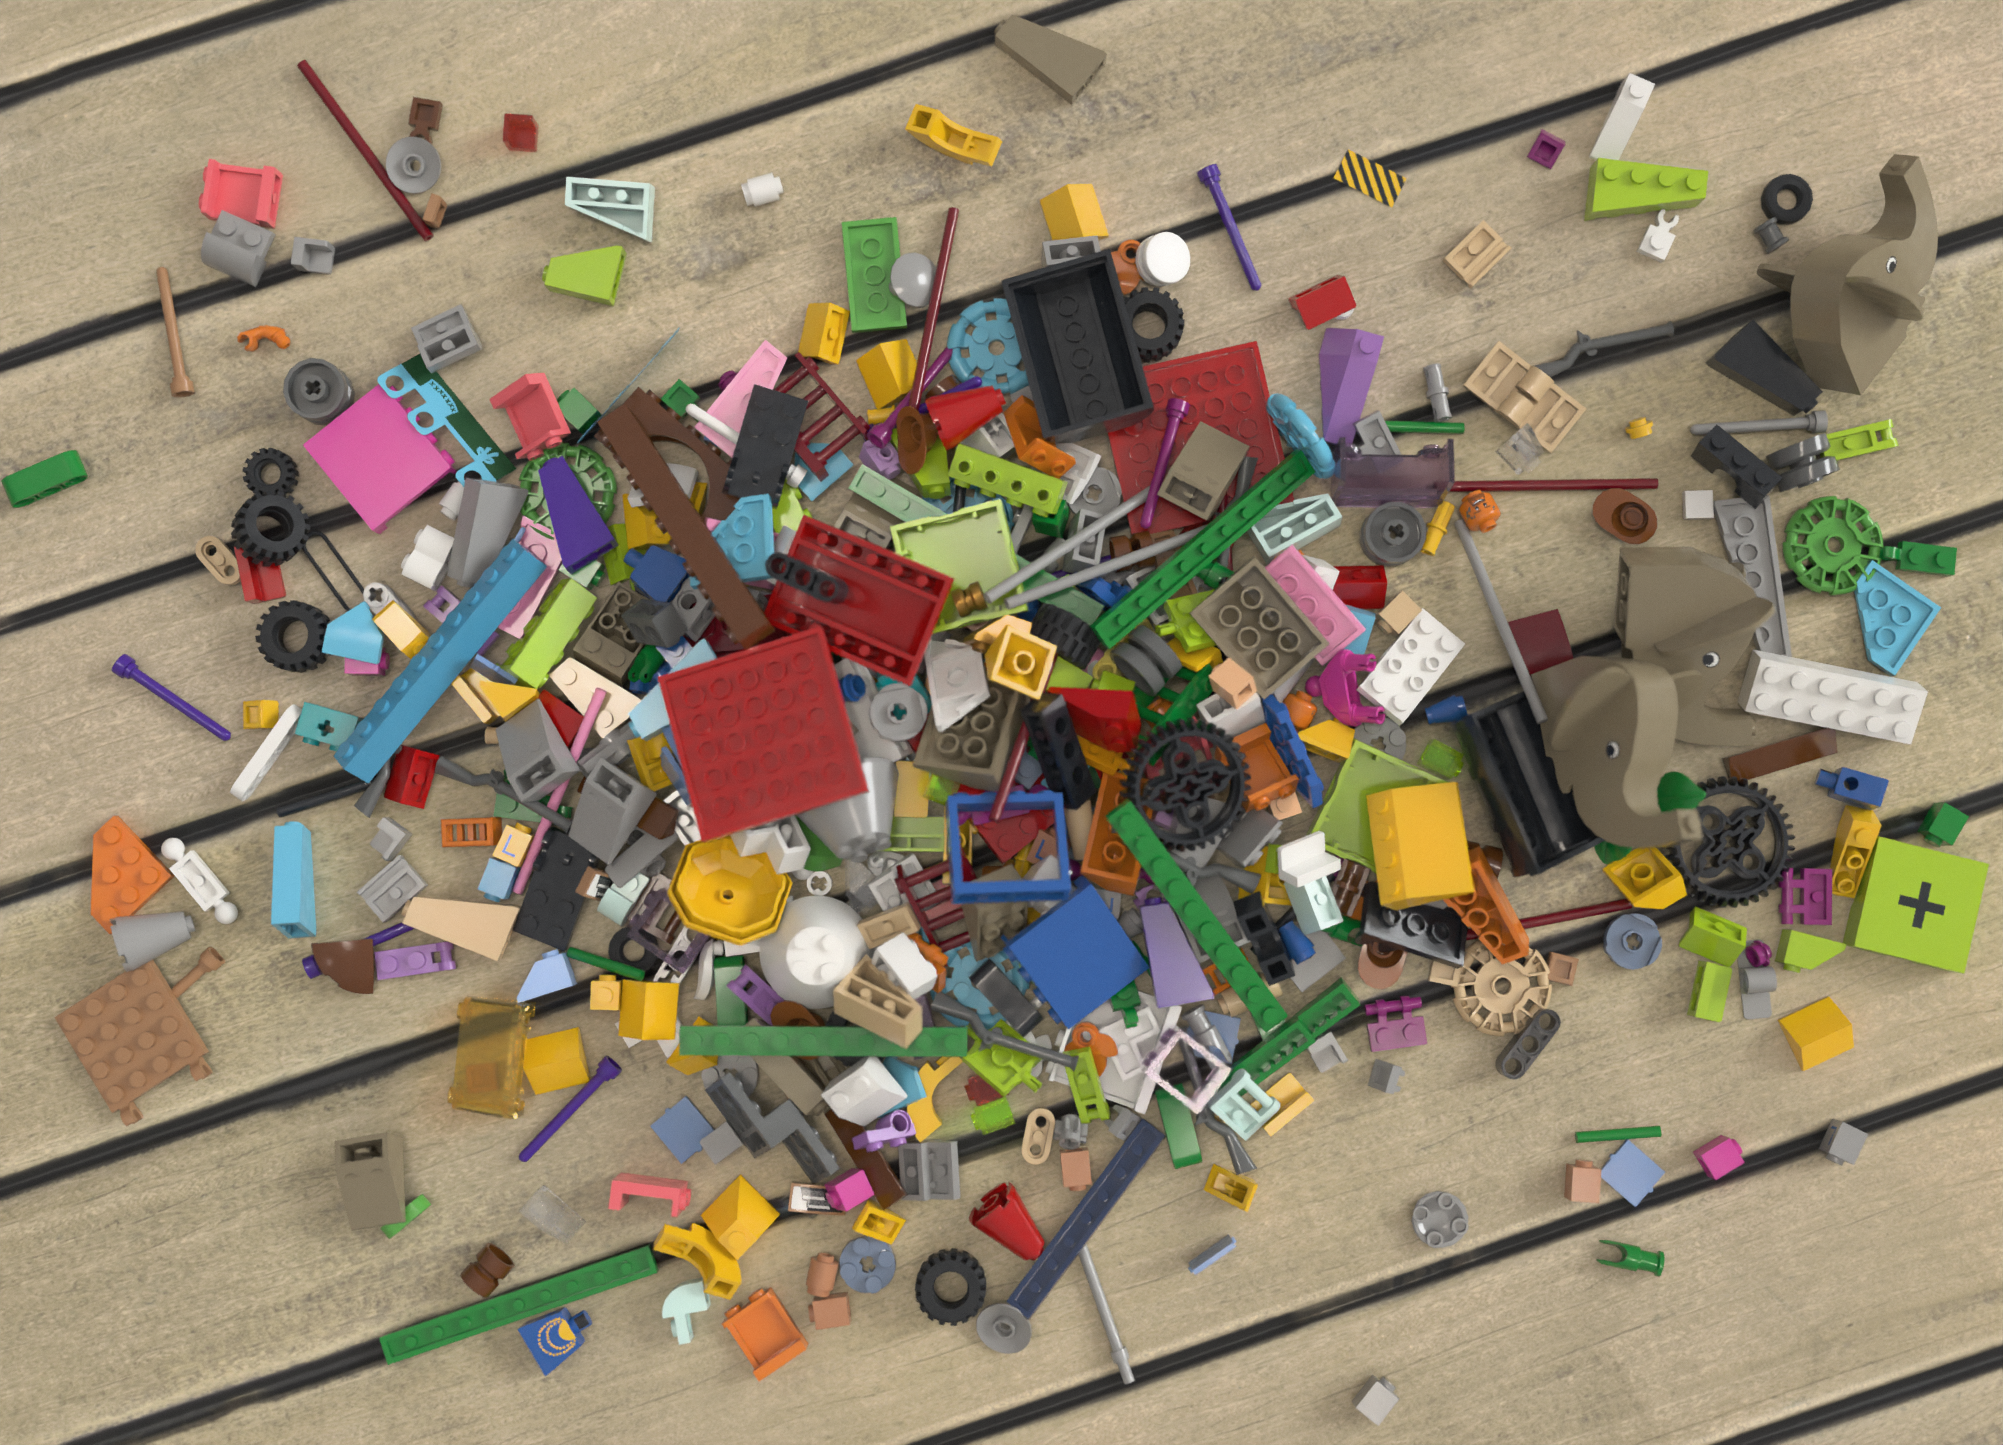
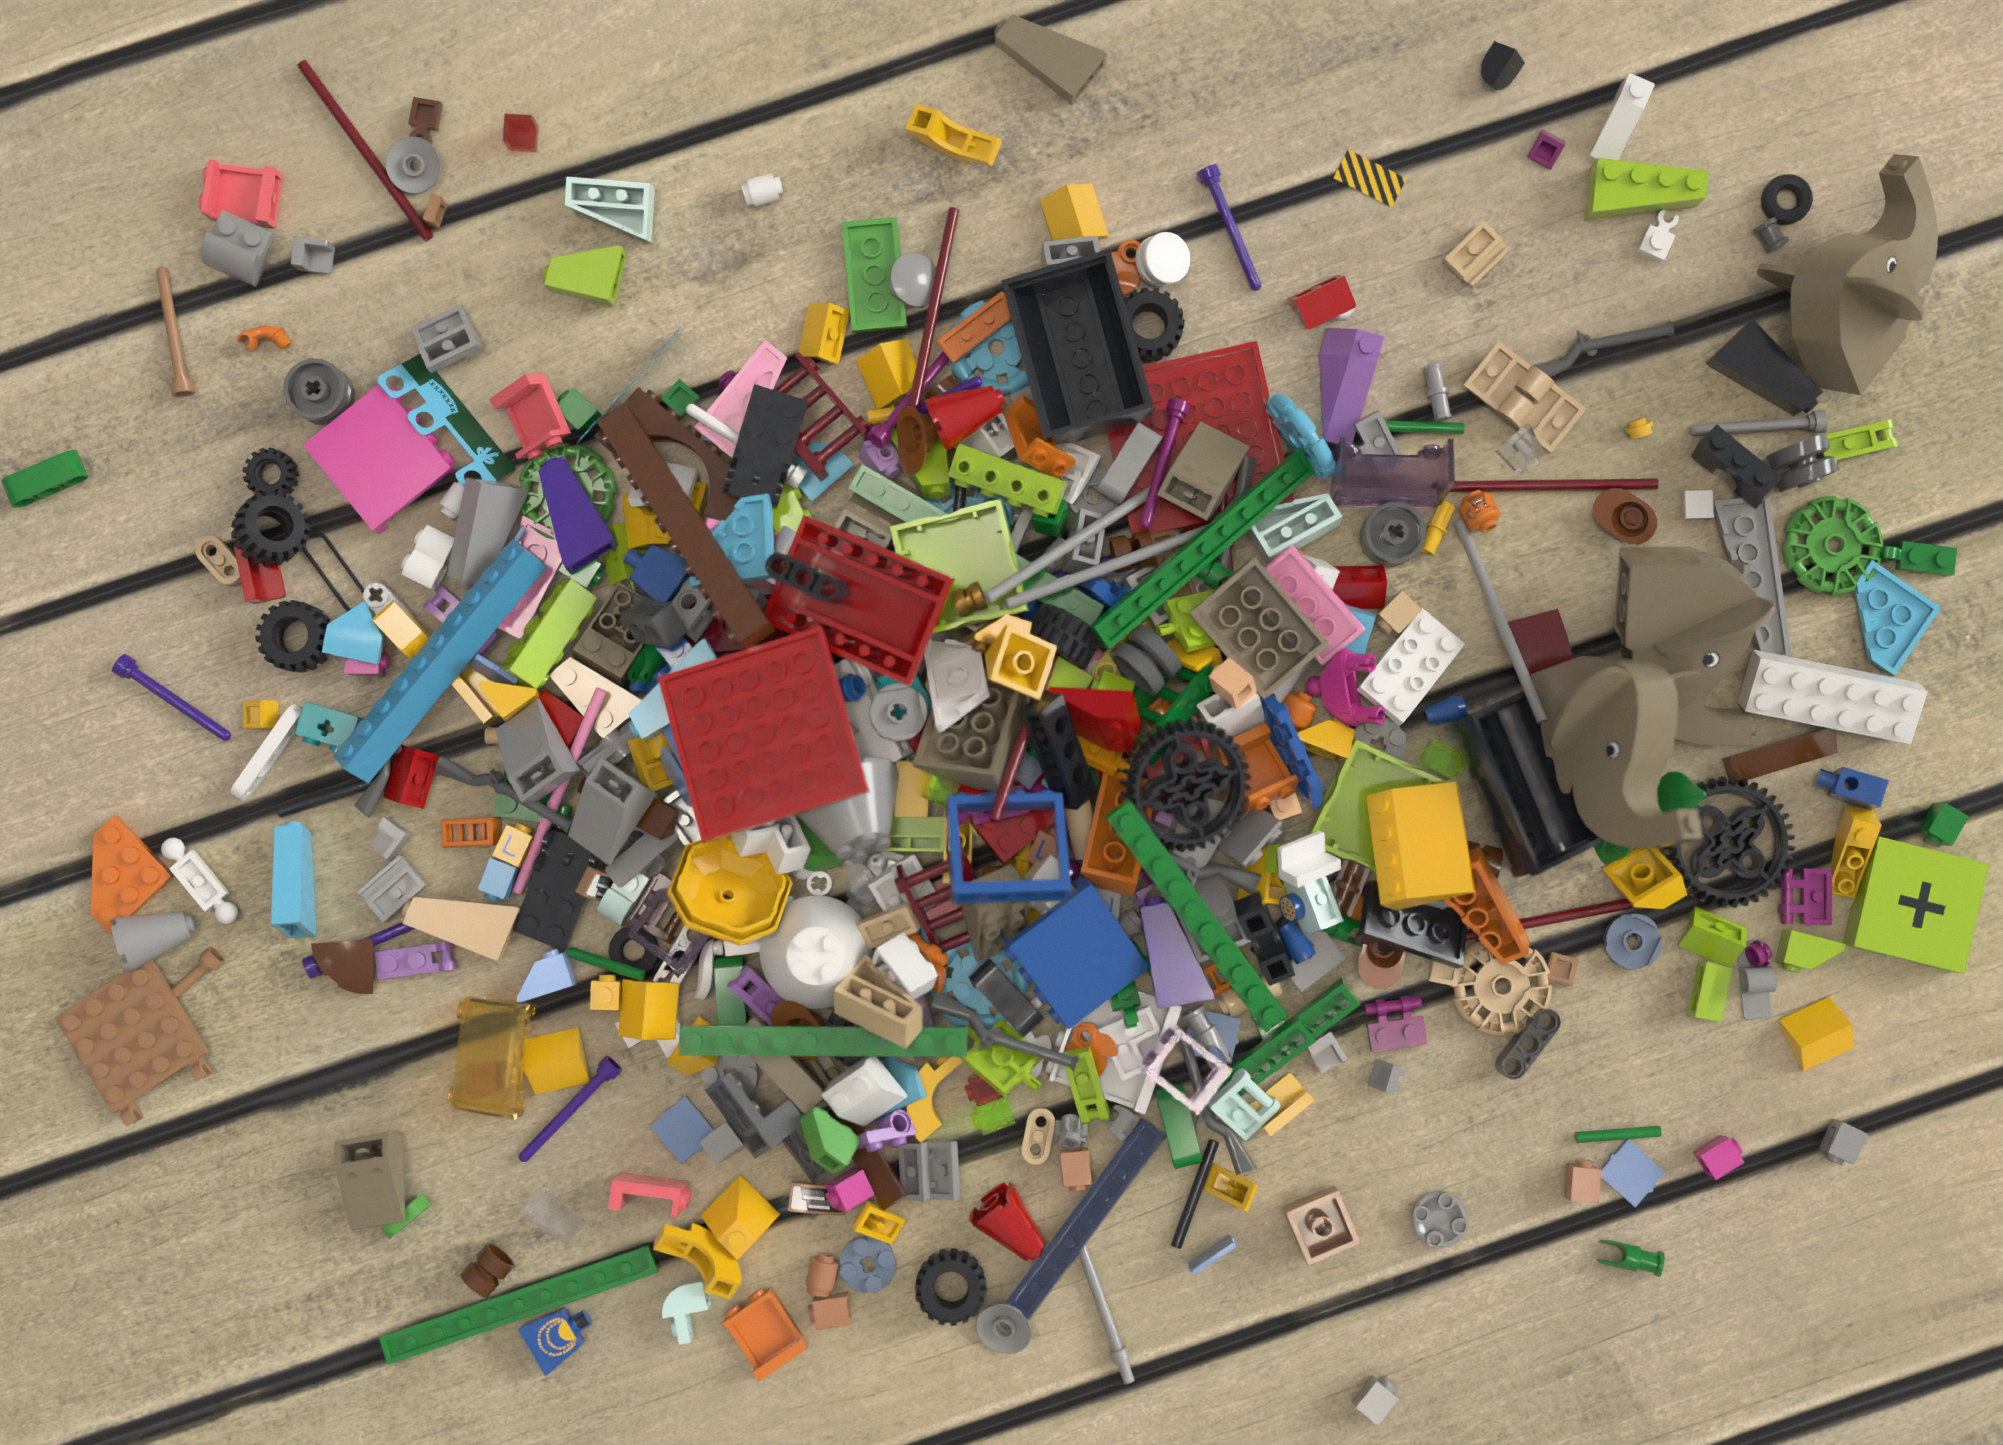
none -> bright green slope [800,1107,861,1174]
none -> orange tile [936,291,1012,364]
none -> light grey beam [1097,423,1163,505]
none -> black bar [1171,1139,1220,1249]
none -> tile [1279,893,1305,923]
none -> brick [1282,1186,1361,1266]
none -> black brick [1481,41,1525,90]

